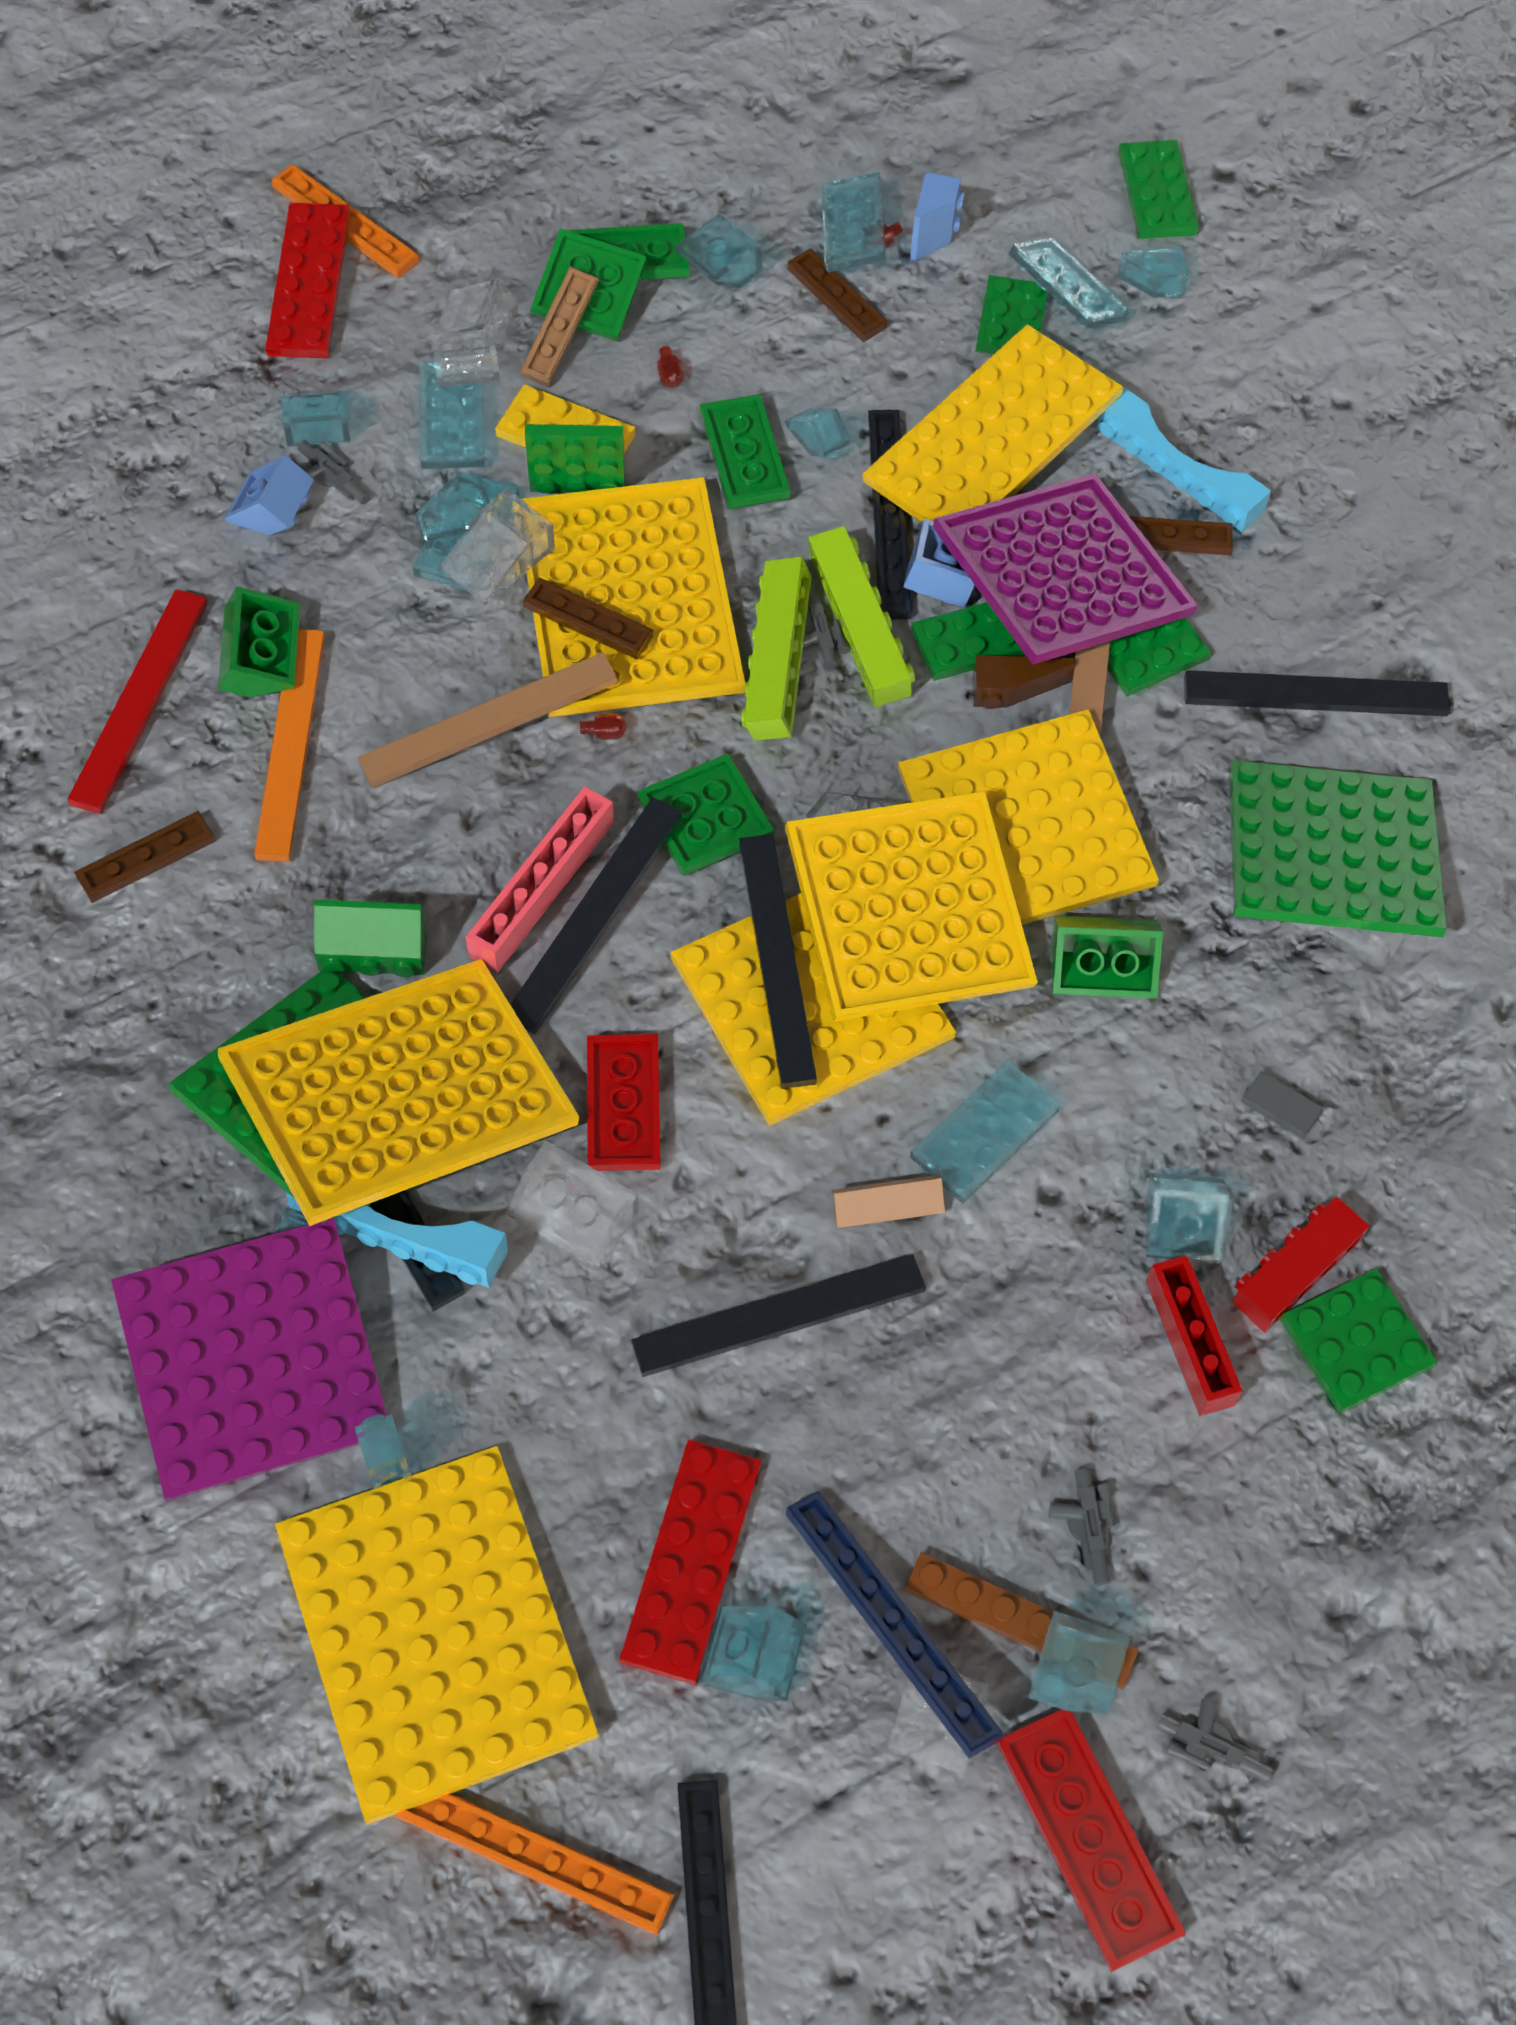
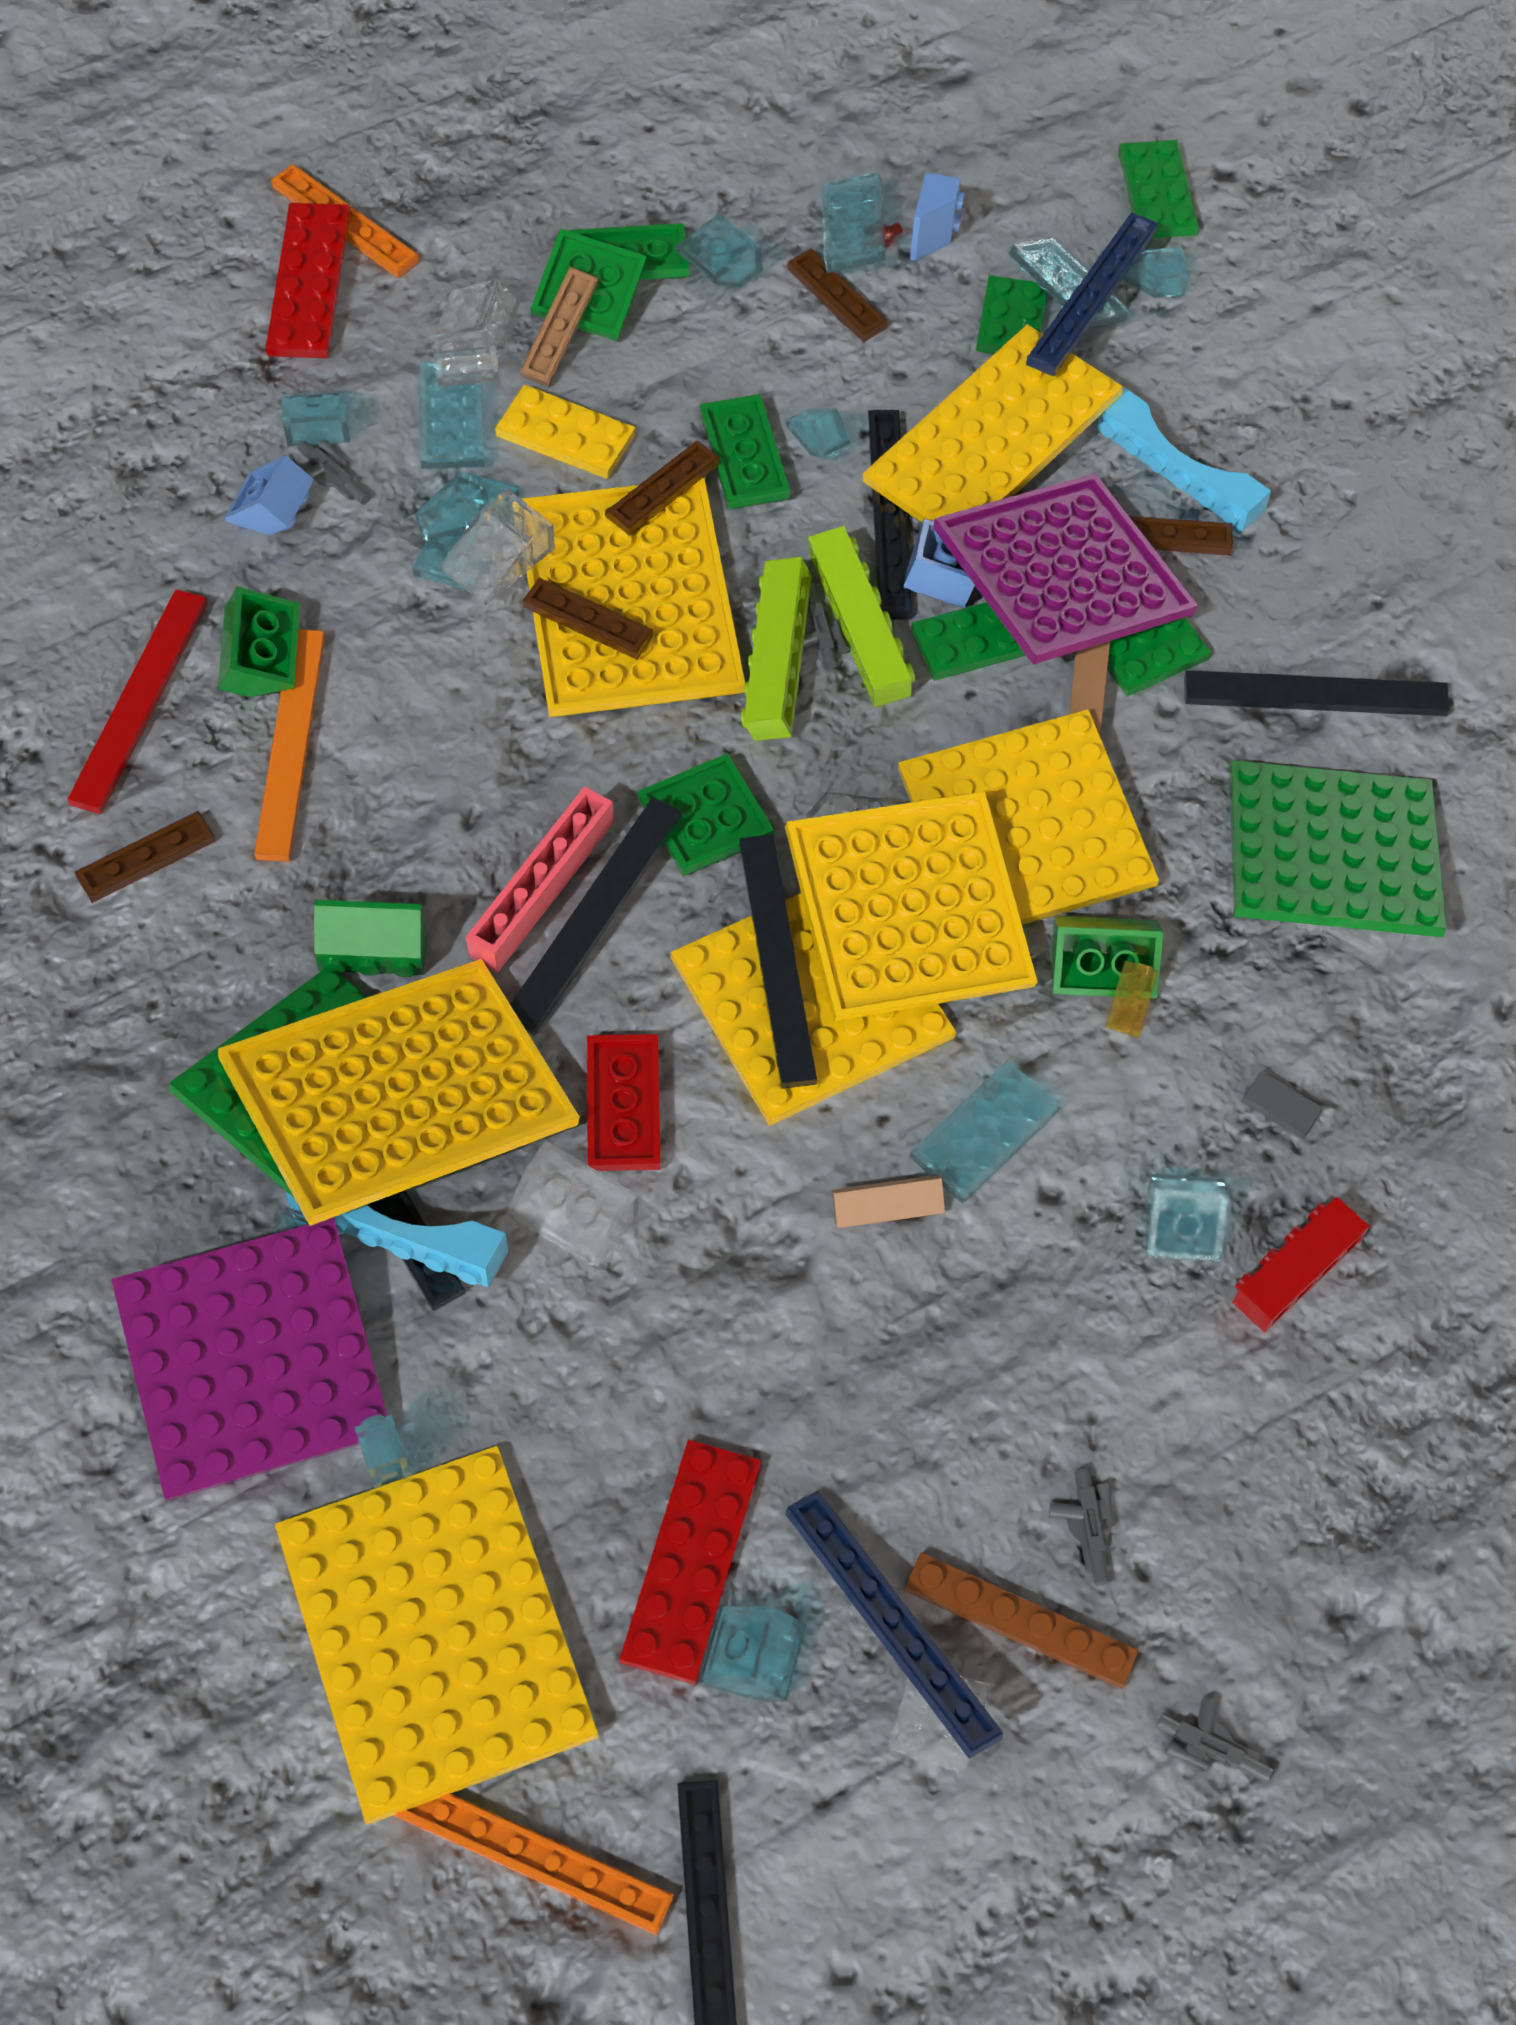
medium nougat tile [358,652,618,788] -> none
green plate [525,424,625,494] -> none
clear red cylinder [580,713,627,740] -> none
black tile [631,1255,926,1377] -> none
clear red cylinder [657,346,684,388] -> none
reddish brown slope [973,655,1075,709] -> none
red plate [996,1706,1186,1973] -> none
clear light blue slope [1028,1611,1131,1714] -> none
red brick [1146,1255,1243,1417] -> none
green plate [1280,1268,1437,1414] -> none
none -> reddish brown tile [607,440,720,536]
none -> dark blue tile [1026,212,1158,376]
none -> clear yellow hinge [1105,961,1159,1038]

